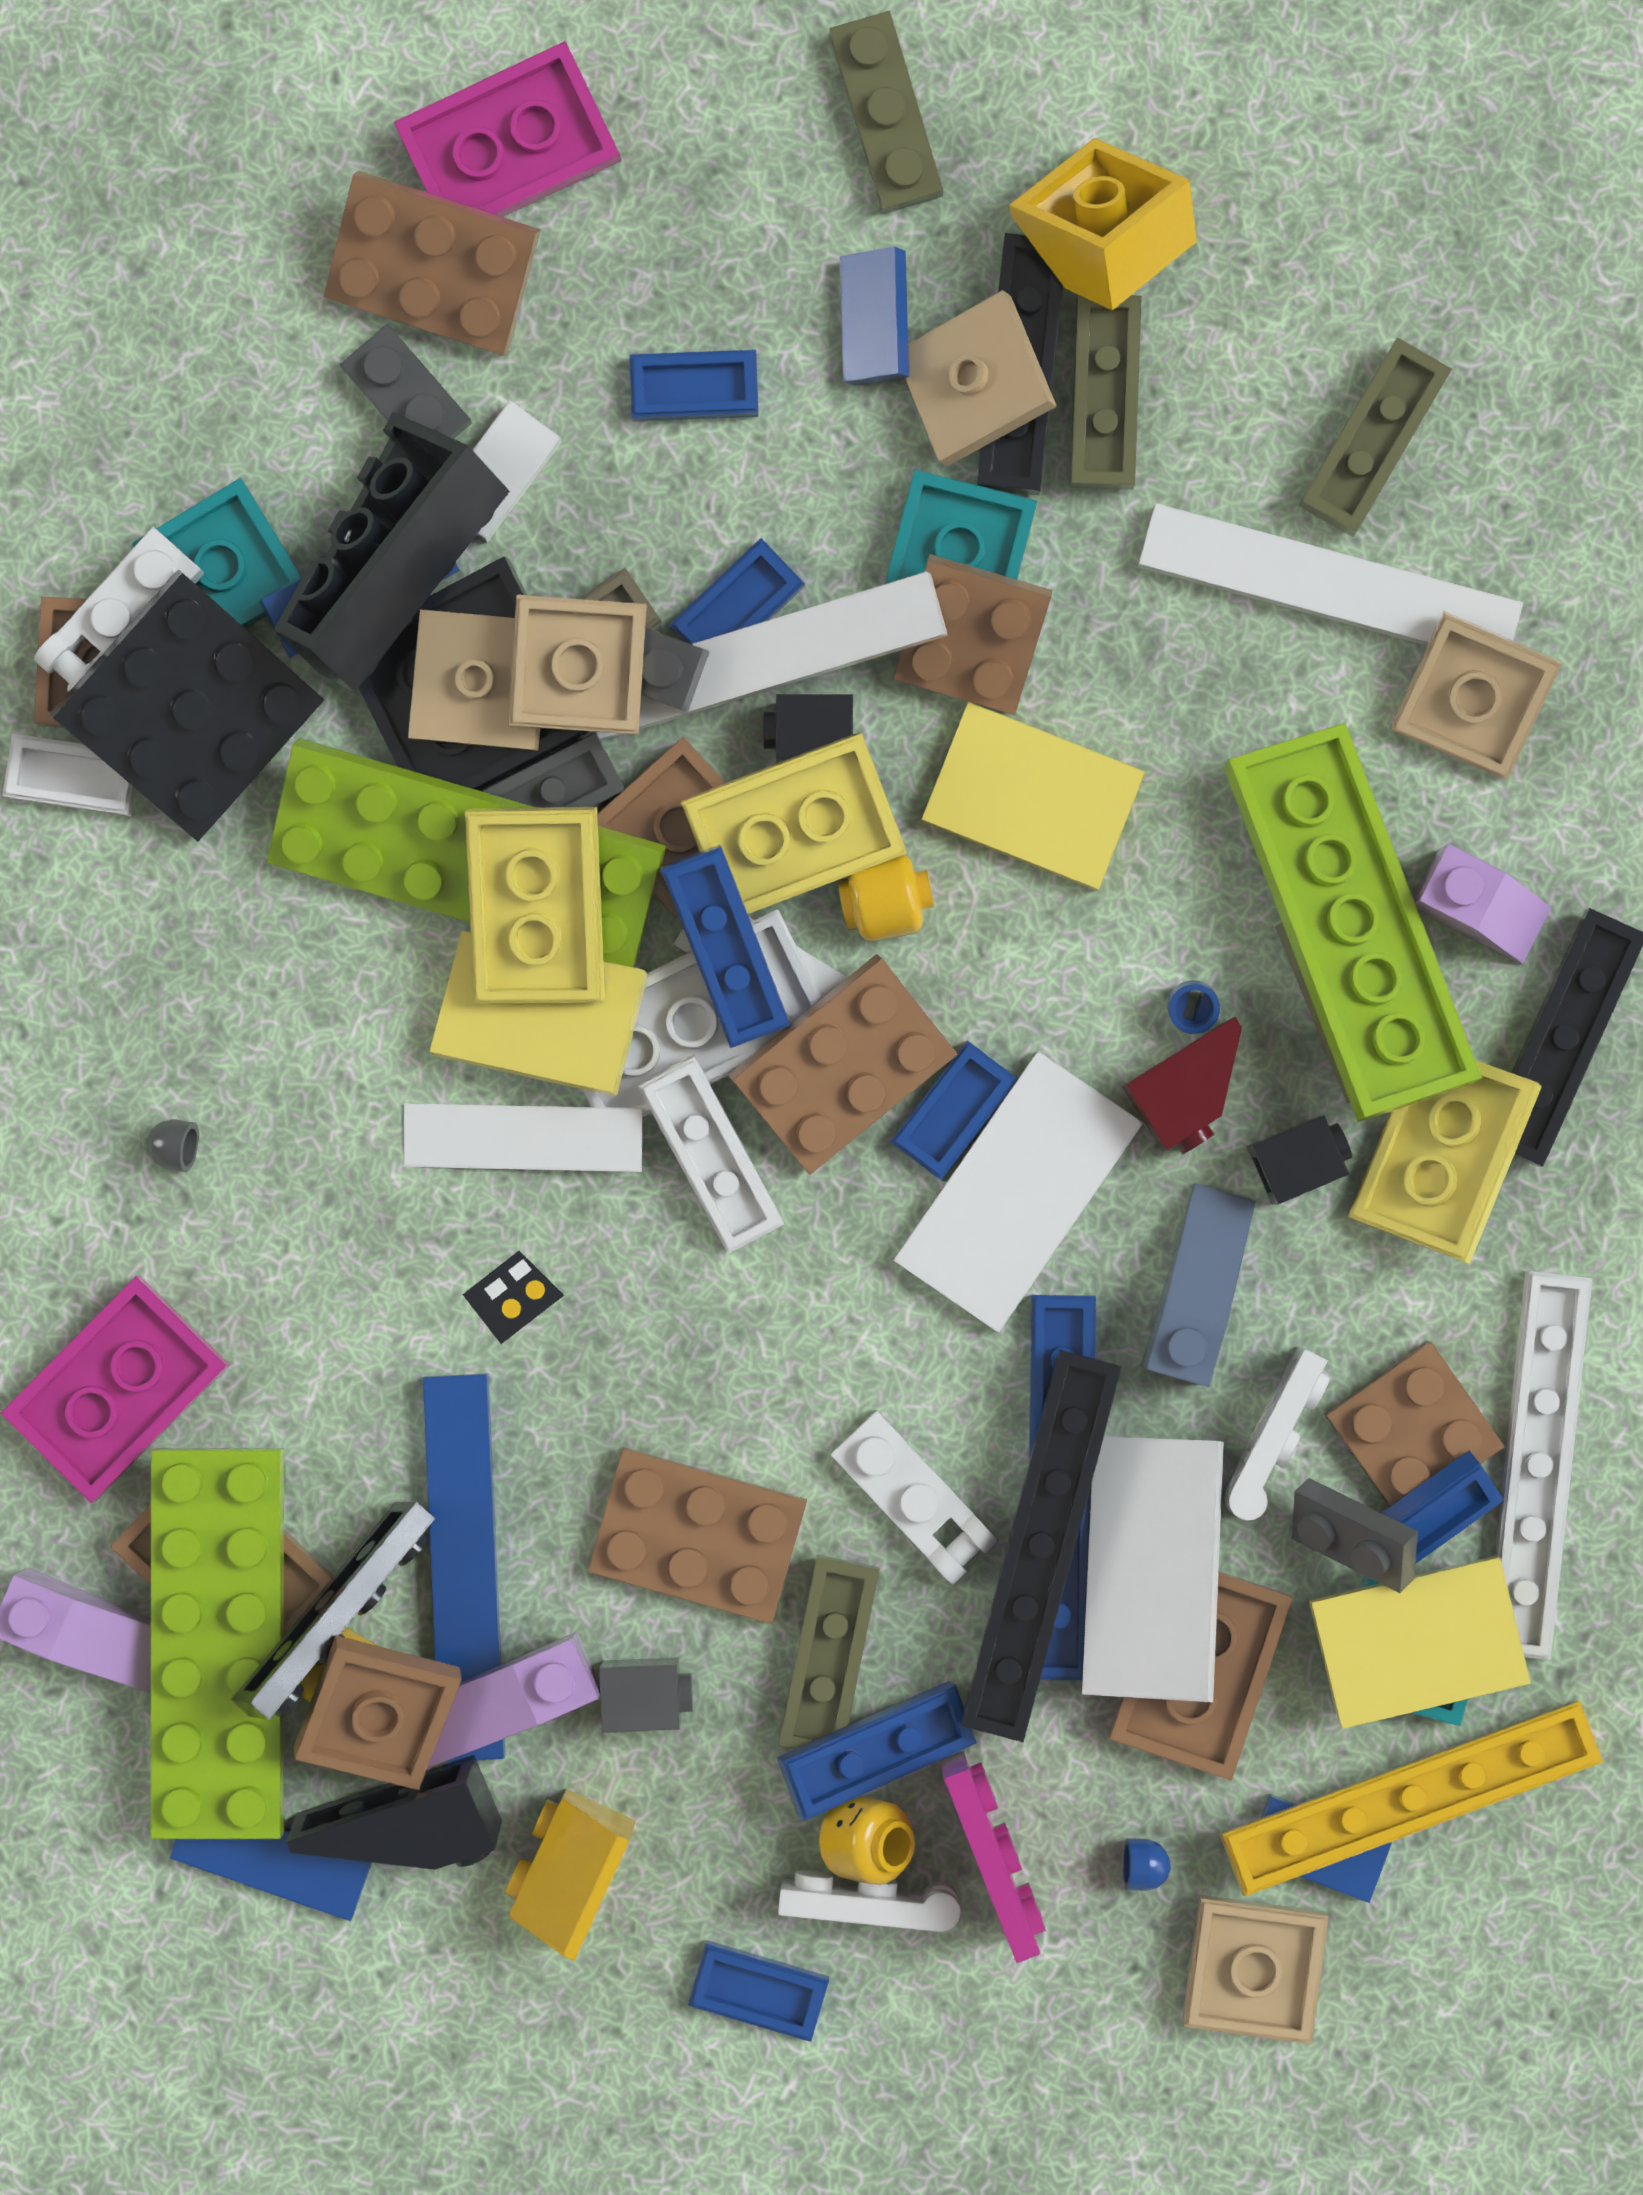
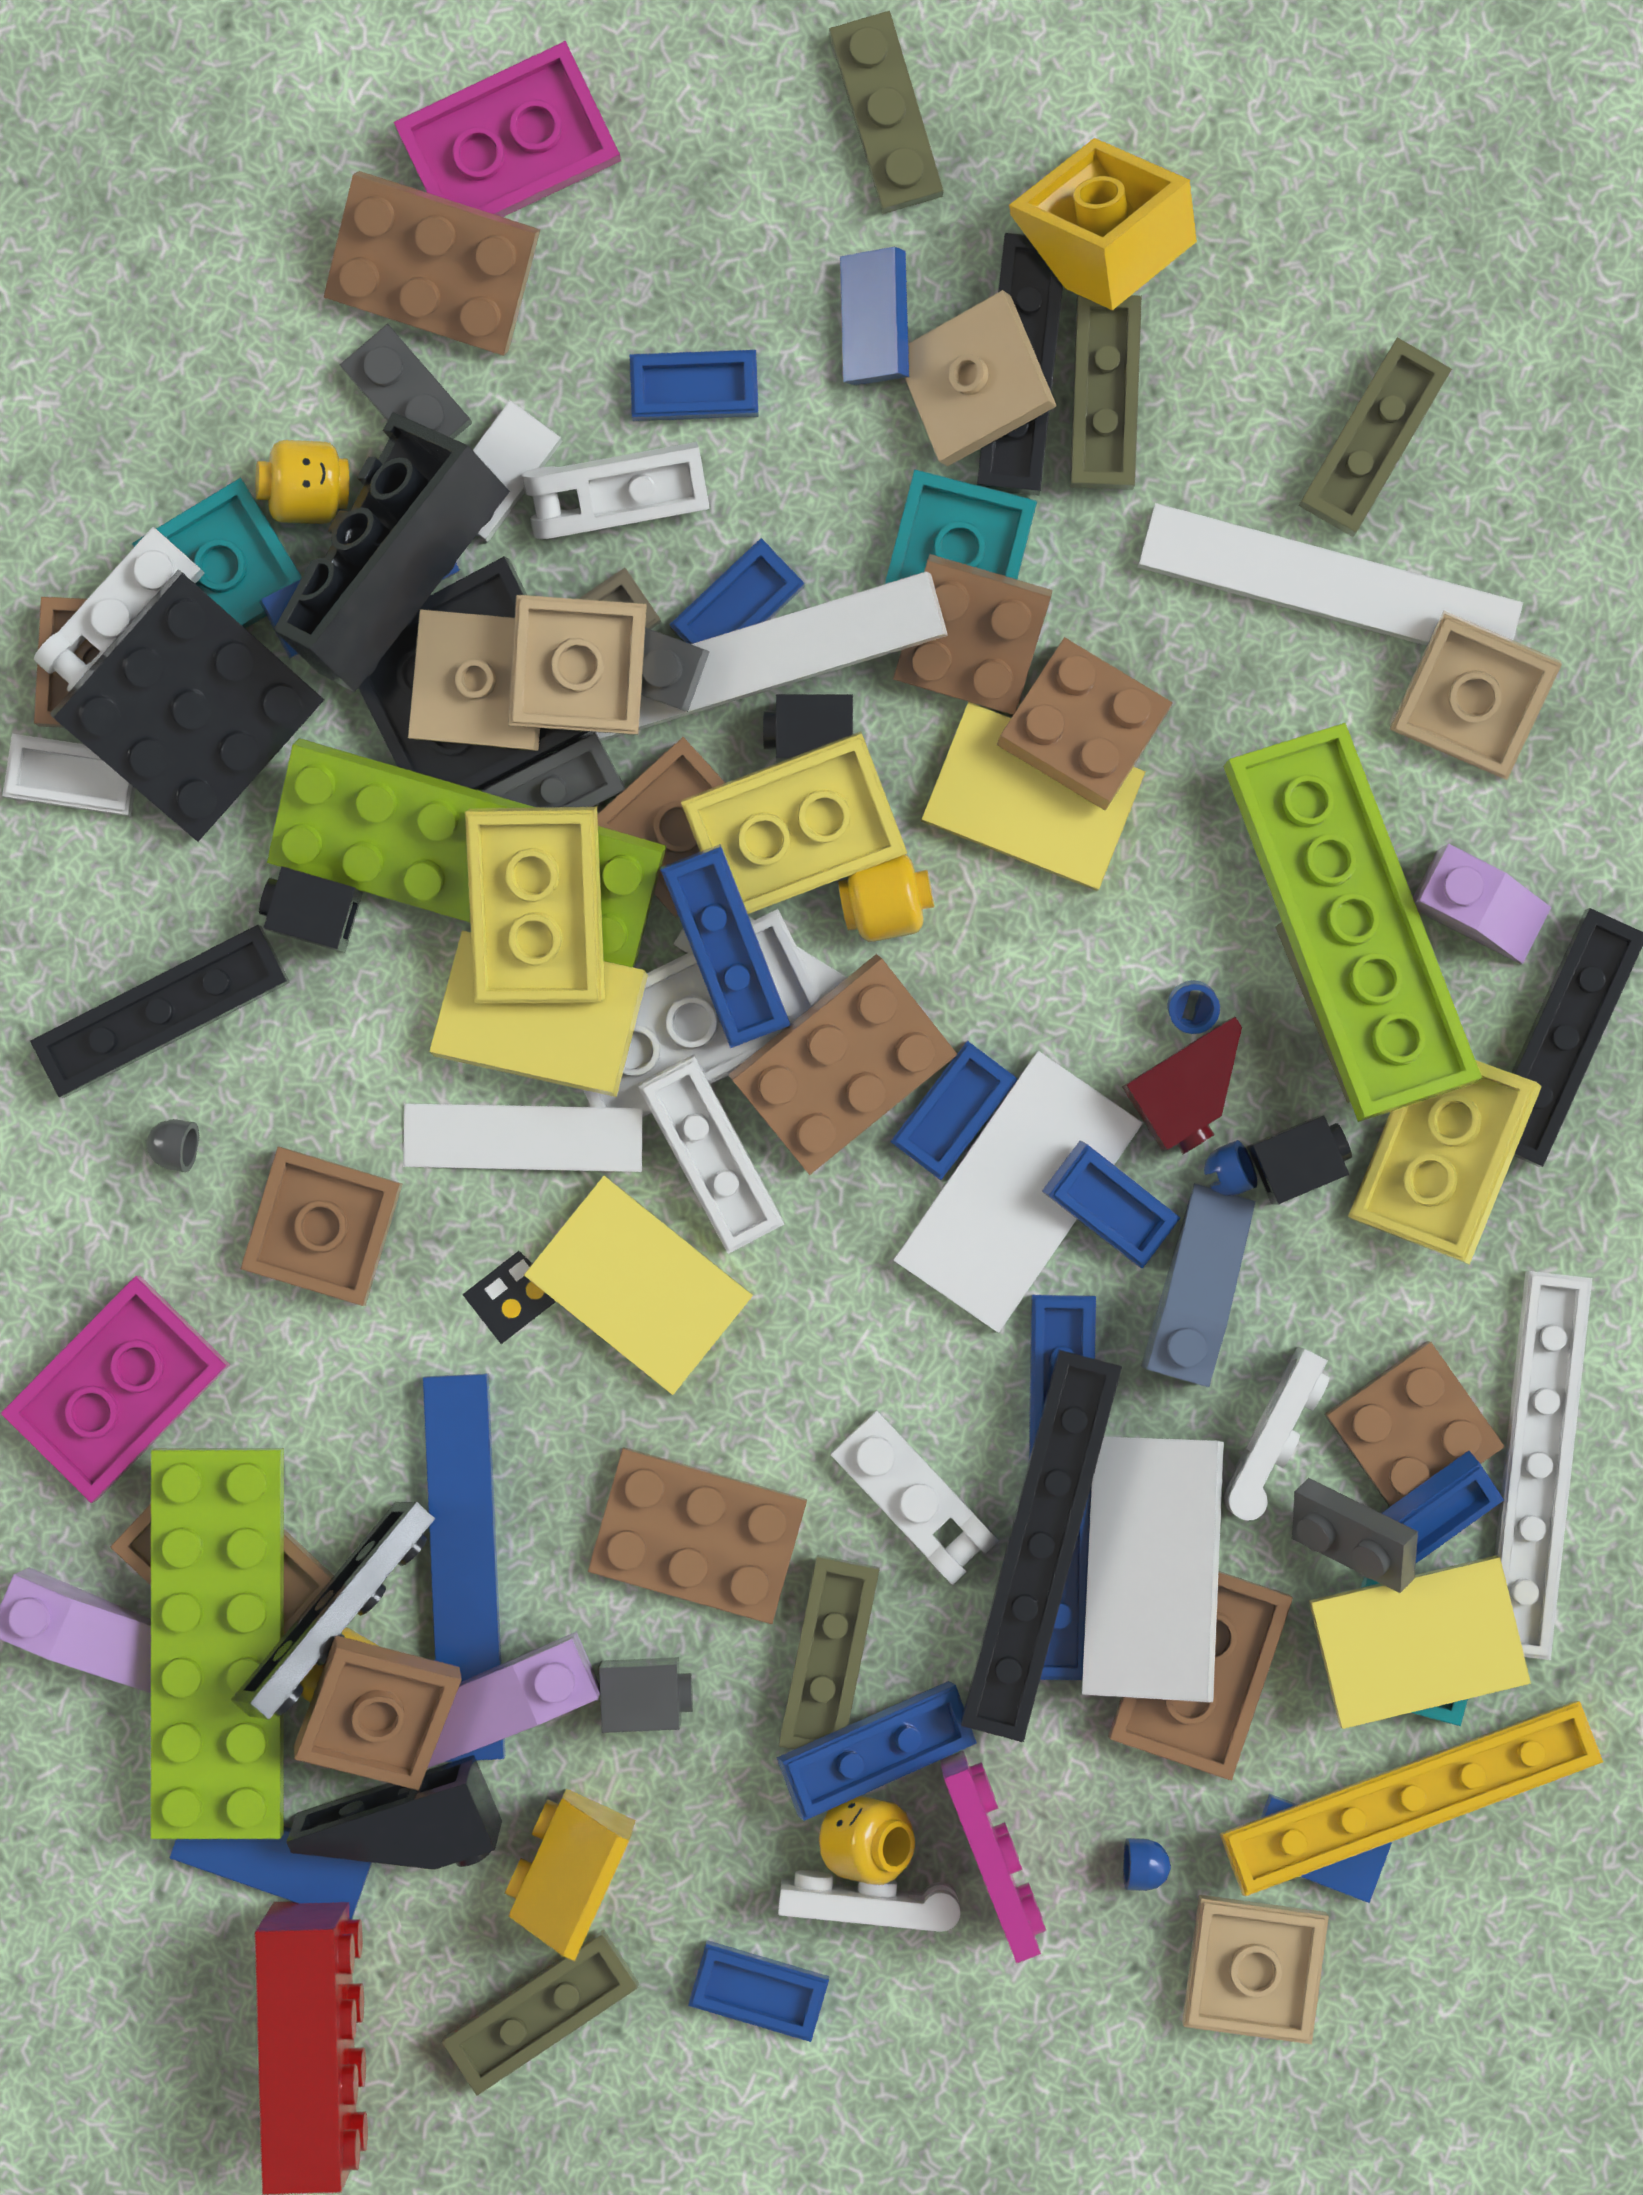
none -> black plate [30,925,290,1098]
none -> medium nougat plate [240,1147,403,1306]
none -> yellow head [255,440,350,524]
none -> red brick [255,1901,368,2195]
none -> black brick [259,866,363,953]
none -> olive plate [441,1930,639,2096]
none -> white plate [522,442,710,539]
none -> light yellow tile [524,1175,753,1395]
none -> medium nougat plate [997,637,1173,811]
none -> blue tile [1042,1140,1180,1269]
none -> blue hinge [1204,1140,1258,1196]

